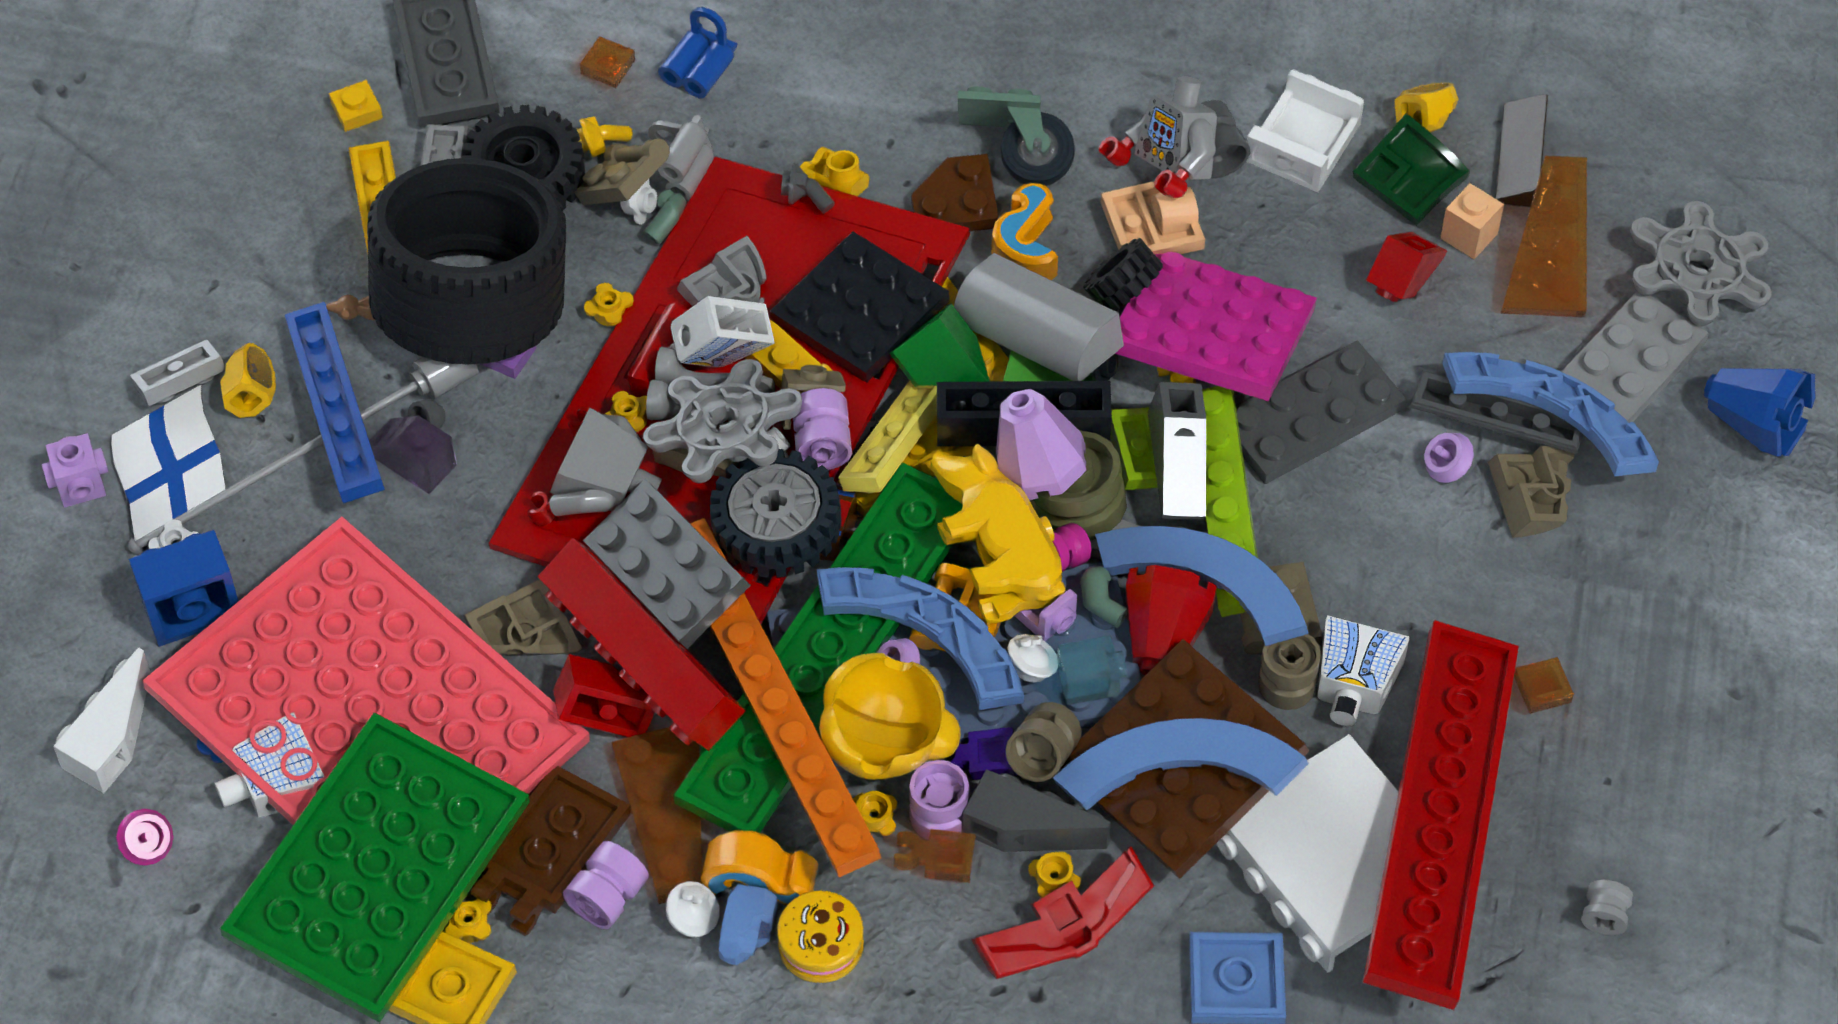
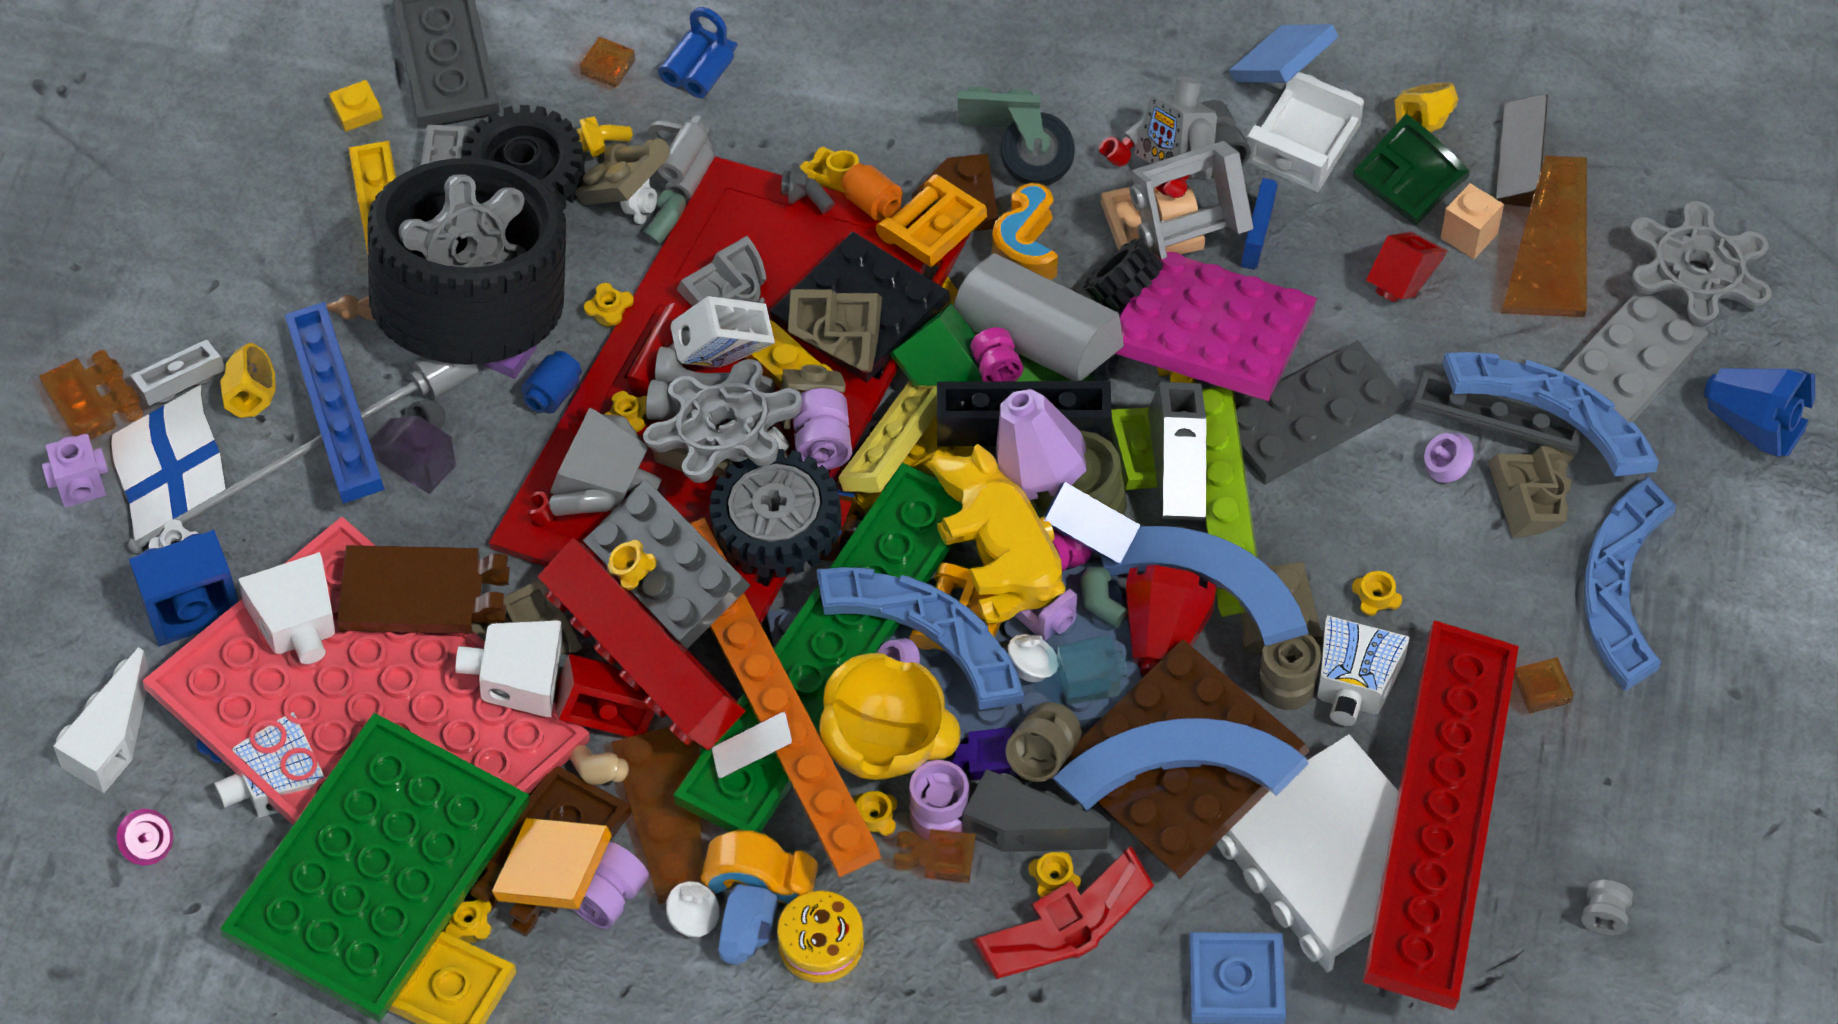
none -> clear orange plate [39,350,143,440]
none -> white torso [238,552,335,664]
none -> reddish brown tile [337,545,510,634]
none -> light grey plate [398,174,527,267]
none -> white torso [456,621,562,717]
none -> light orange tile [492,818,612,910]
none -> blue brick [521,351,582,414]
none -> tan arm [570,745,629,785]
none -> yellow plate [607,540,657,590]
none -> white sticker [712,712,792,778]
none -> dark tan slope [788,289,882,373]
none -> orange brick [841,163,902,221]
none -> light orange plate [876,175,988,267]
none -> dark pink wheel [970,327,1024,382]
none -> tile [1044,482,1140,565]
none -> light grey panel [1130,141,1254,259]
none -> medium blue tile [1229,24,1338,83]
none -> blue tile [1241,178,1278,270]
none -> yellow plate [1352,571,1402,616]
none -> medium blue tile [1584,476,1676,691]

